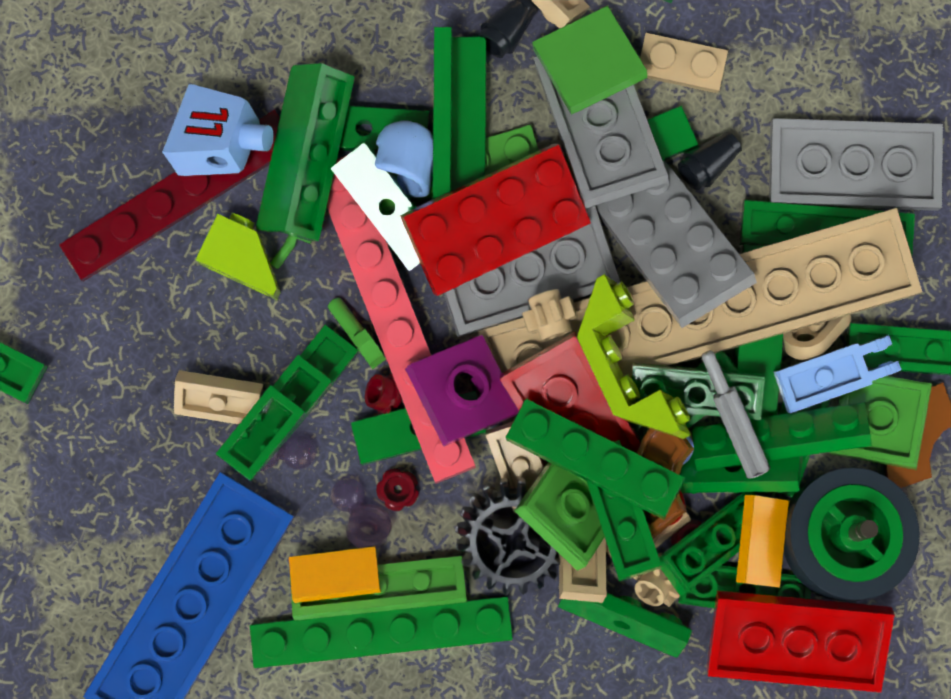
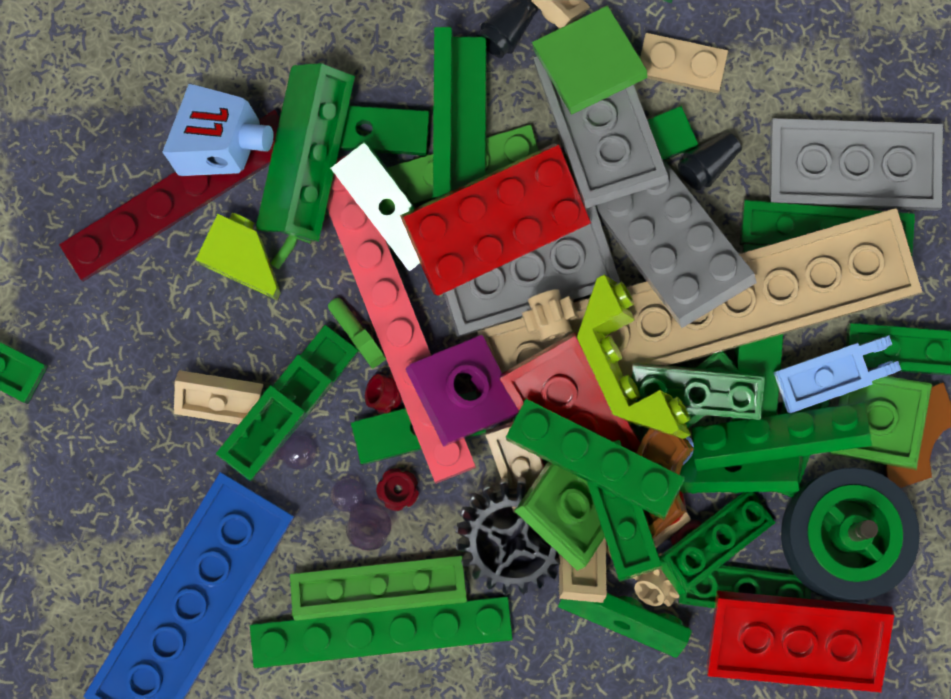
light orange tile [289,547,381,603] -> none
light blue hair [374,120,433,197] -> none
light grey axle [701,350,771,478] -> none
light orange tile [736,495,789,588] -> none
tan plate [783,314,851,360] -> none

